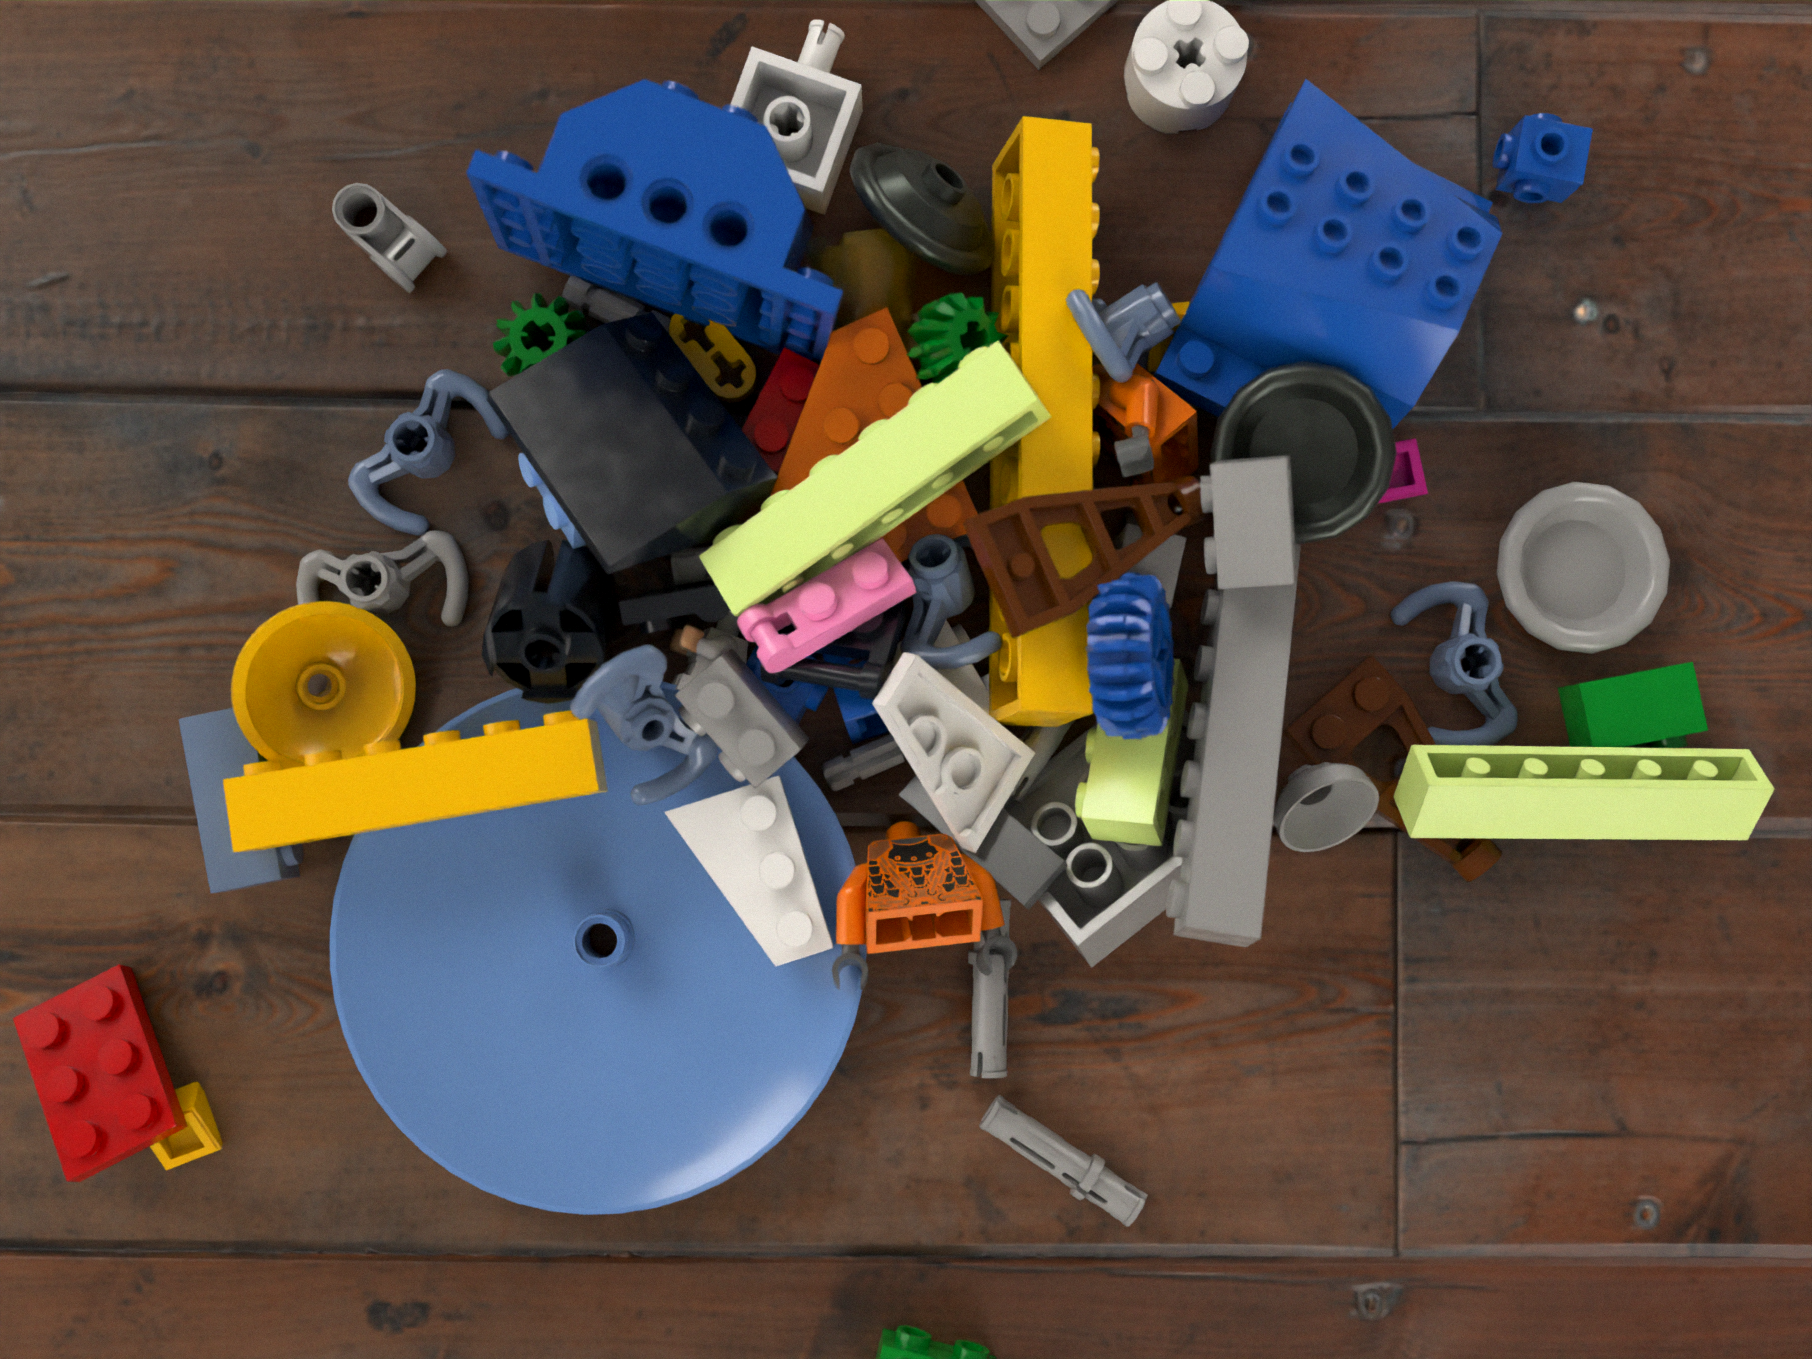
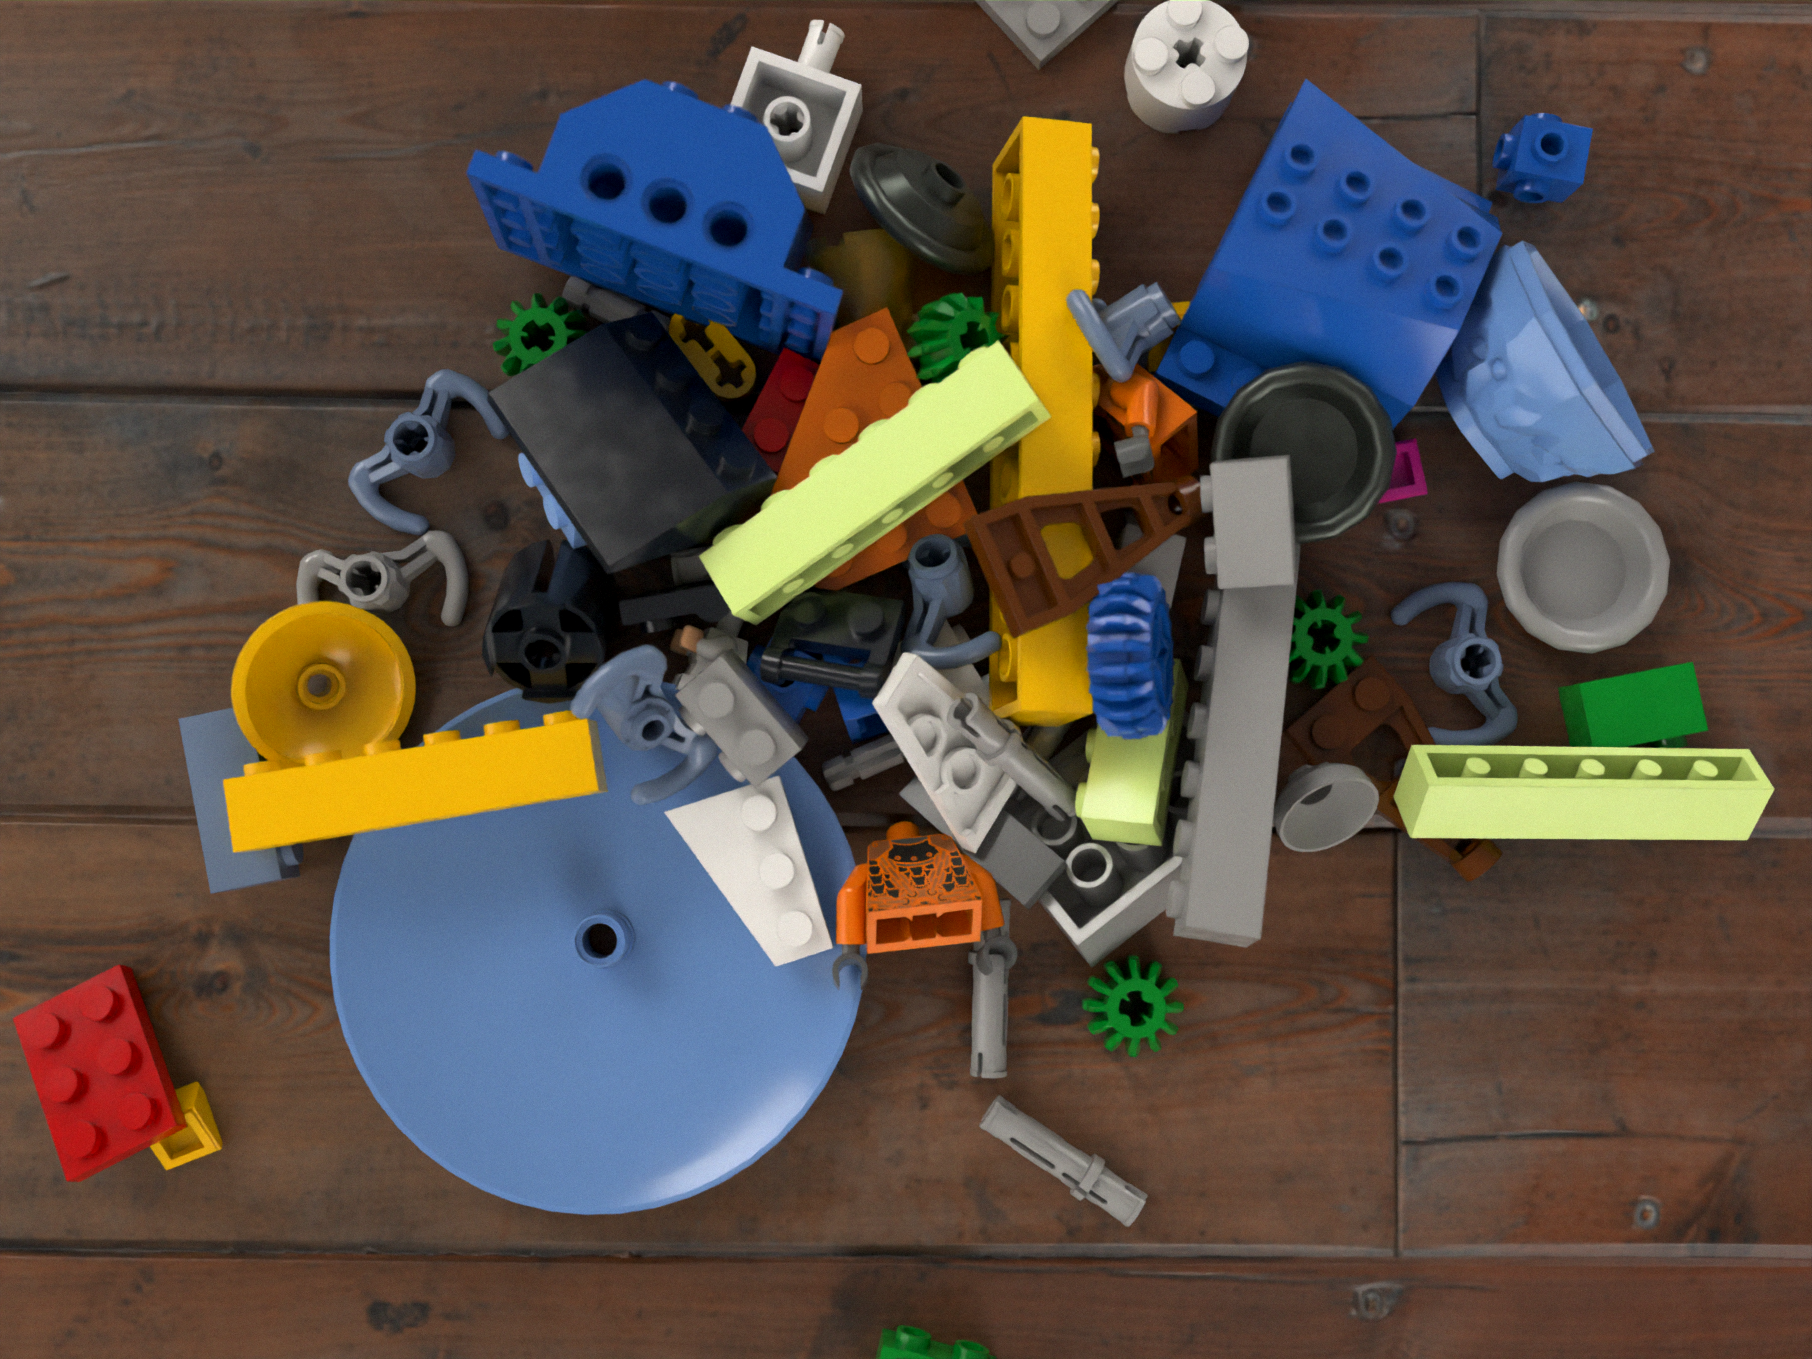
light grey piece [332,183,448,294] -> none
bright pink plate [737,538,916,673] -> none
none -> light grey pin [947,693,1077,821]
none -> green gear [1082,954,1184,1057]
none -> green gear [1288,590,1369,689]
none -> medium blue rock [1435,240,1655,482]

